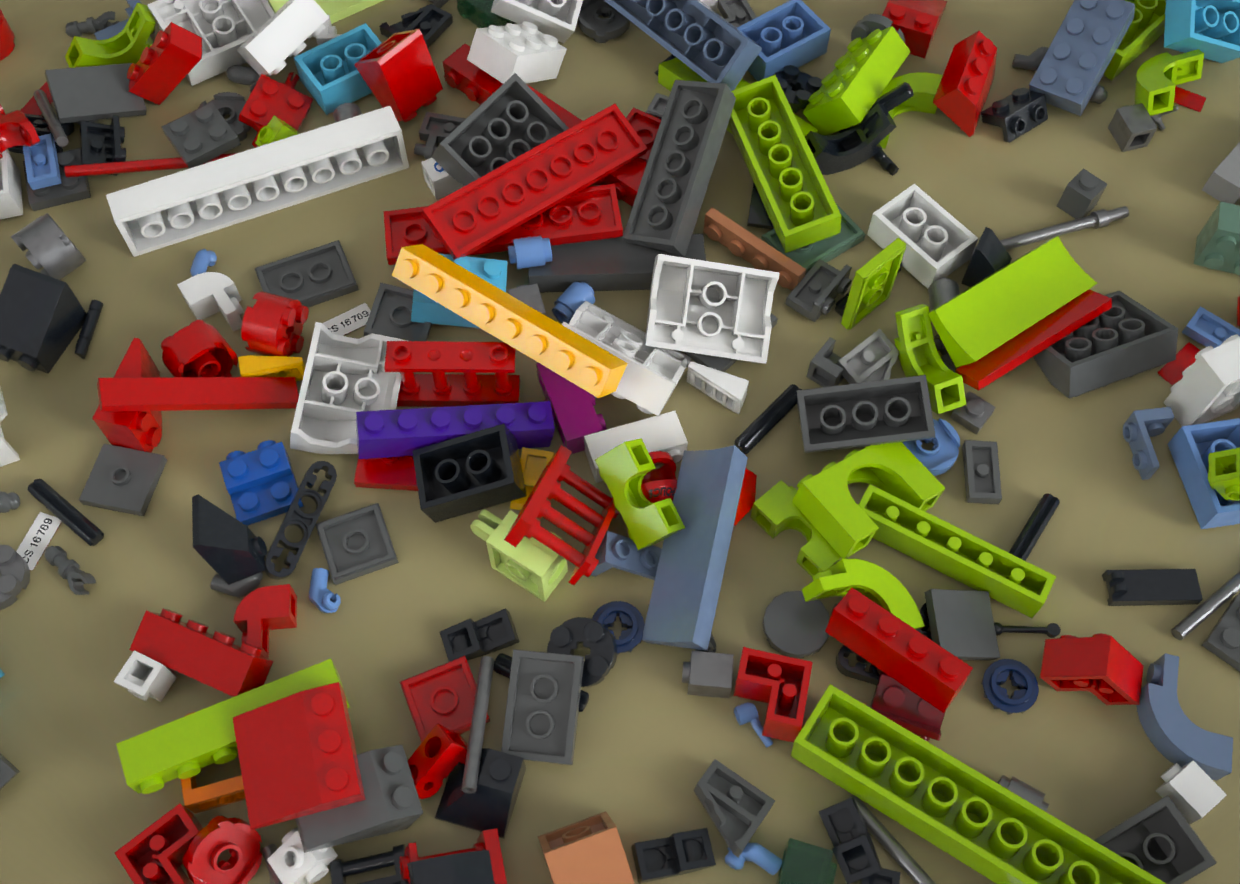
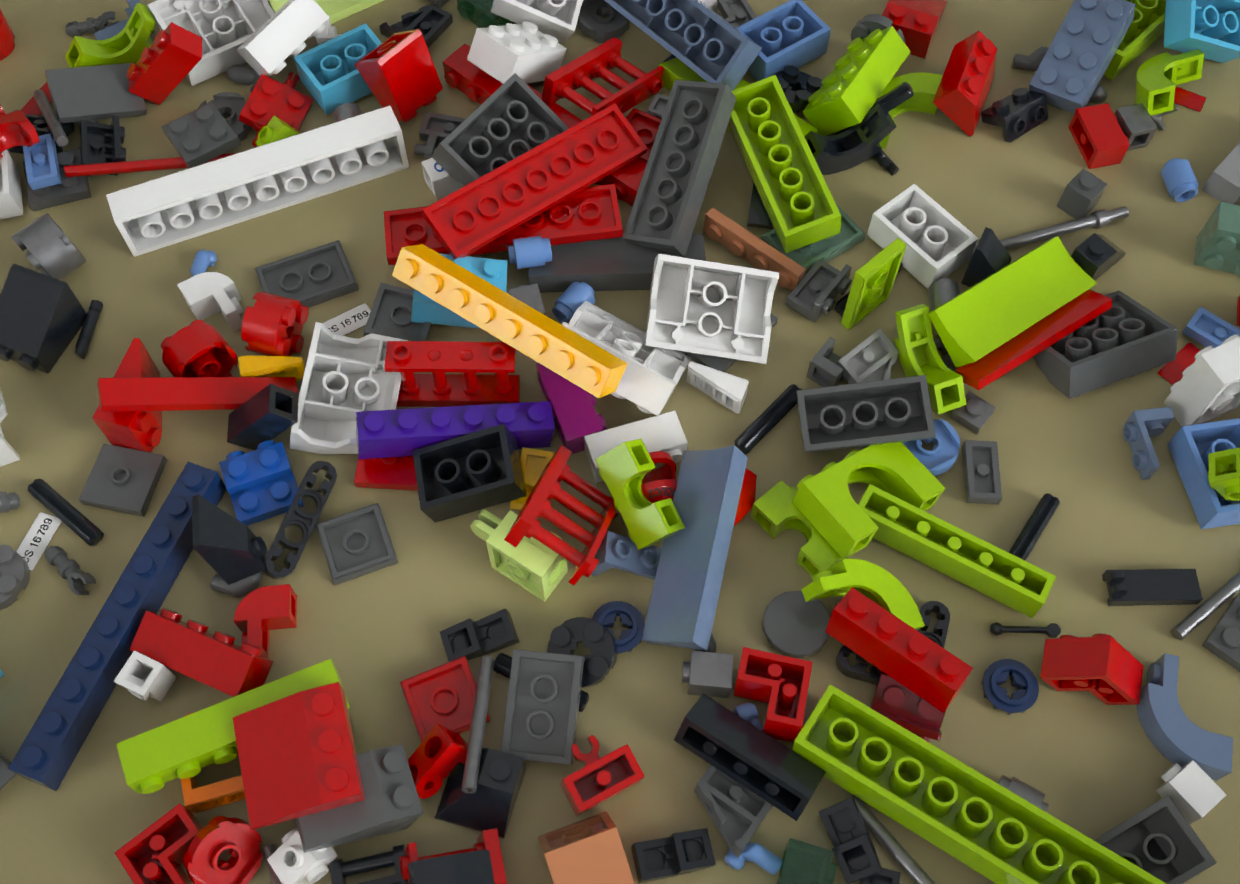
medium blue arm [308,568,341,613] -> none
dark grey tile [924,589,1000,660] -> none
none -> dark blue brick [8,462,227,791]
none -> black brick [227,384,299,450]
none -> red fence [541,37,665,116]
none -> red brick [560,735,645,816]
none -> black brick [674,693,826,821]
none -> red brick [1068,103,1130,169]
none -> black slope [1071,233,1126,281]
none -> medium blue brick [1160,158,1199,202]

